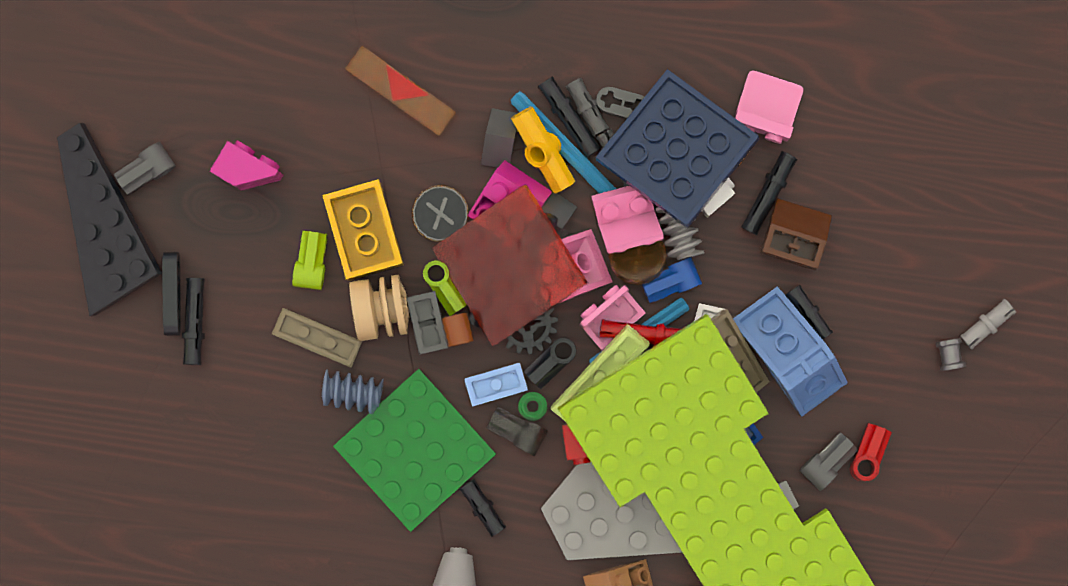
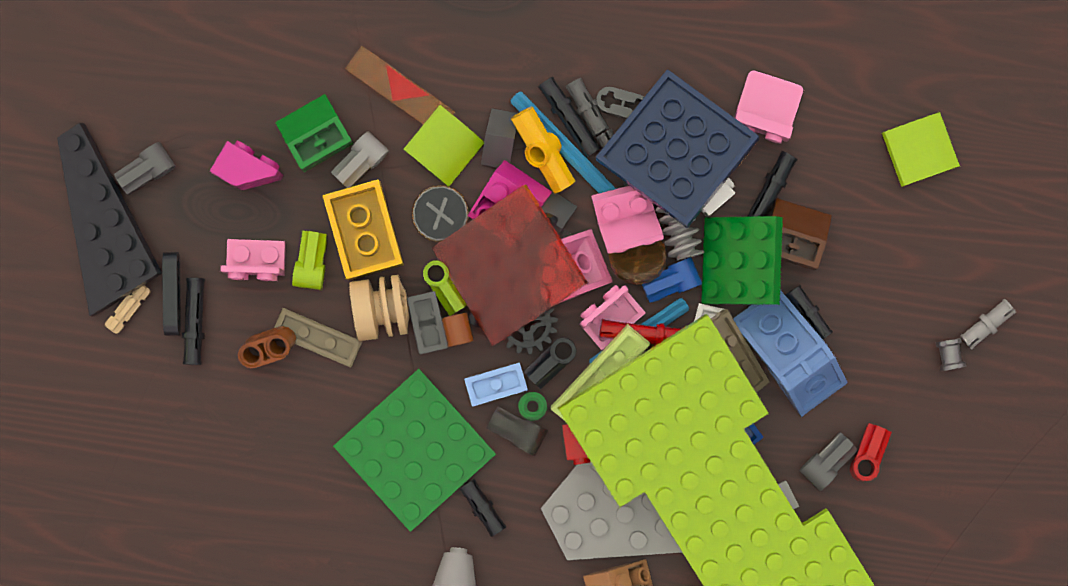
sand blue piece [321,369,384,414] -> none
none -> tan axle [105,285,151,334]
none -> bright pink bracket [221,239,286,281]
none -> dark orange beam [238,326,296,368]
none -> green slope [275,94,354,172]
none -> light grey piece [331,131,389,188]
none -> lime slope [404,105,484,187]
none -> green plate [701,216,783,305]
none -> lime slope [882,112,960,187]

